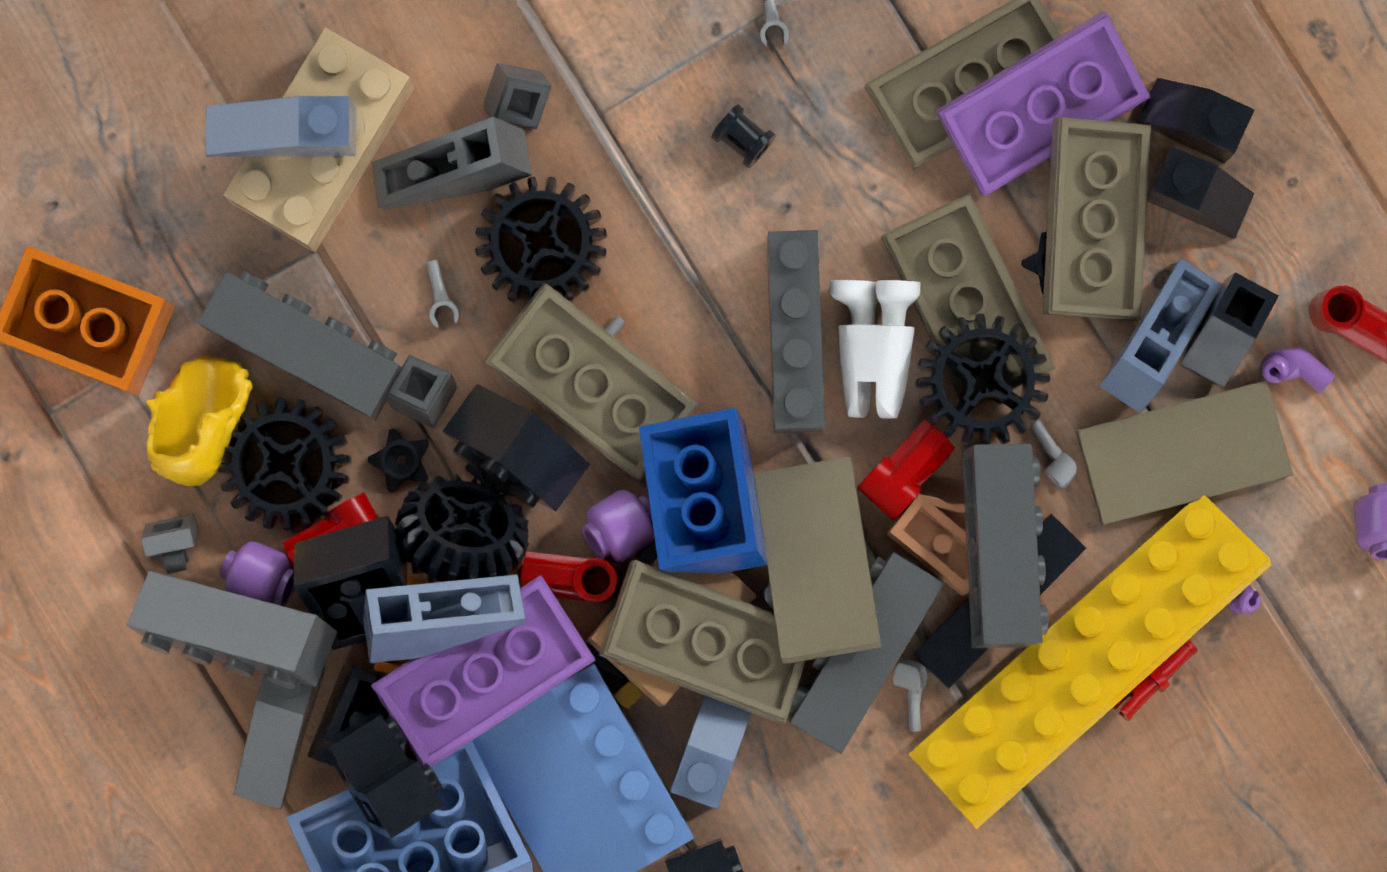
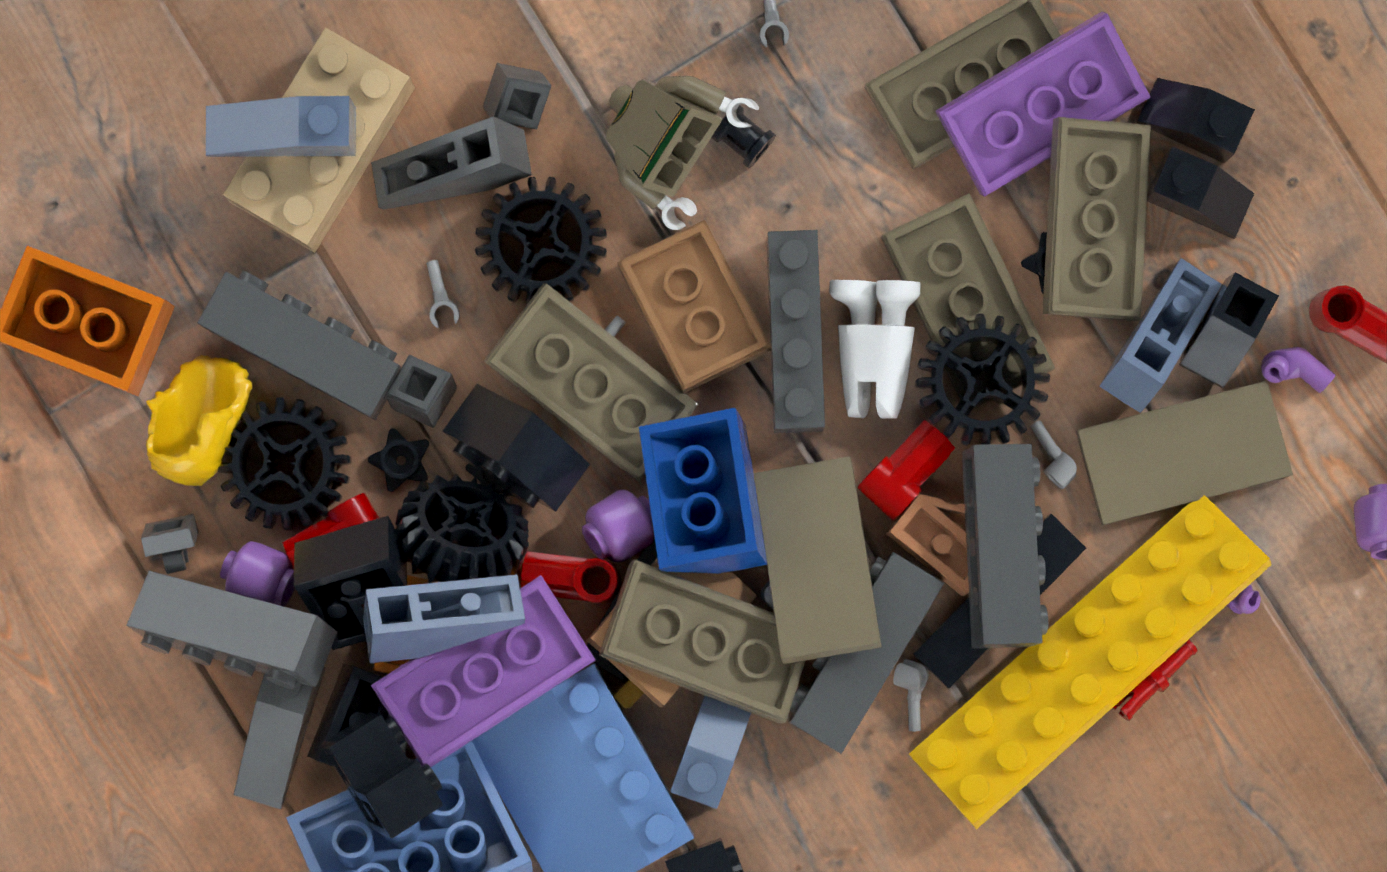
none -> dark tan torso [606,76,759,230]
none -> medium nougat tile [617,220,771,394]

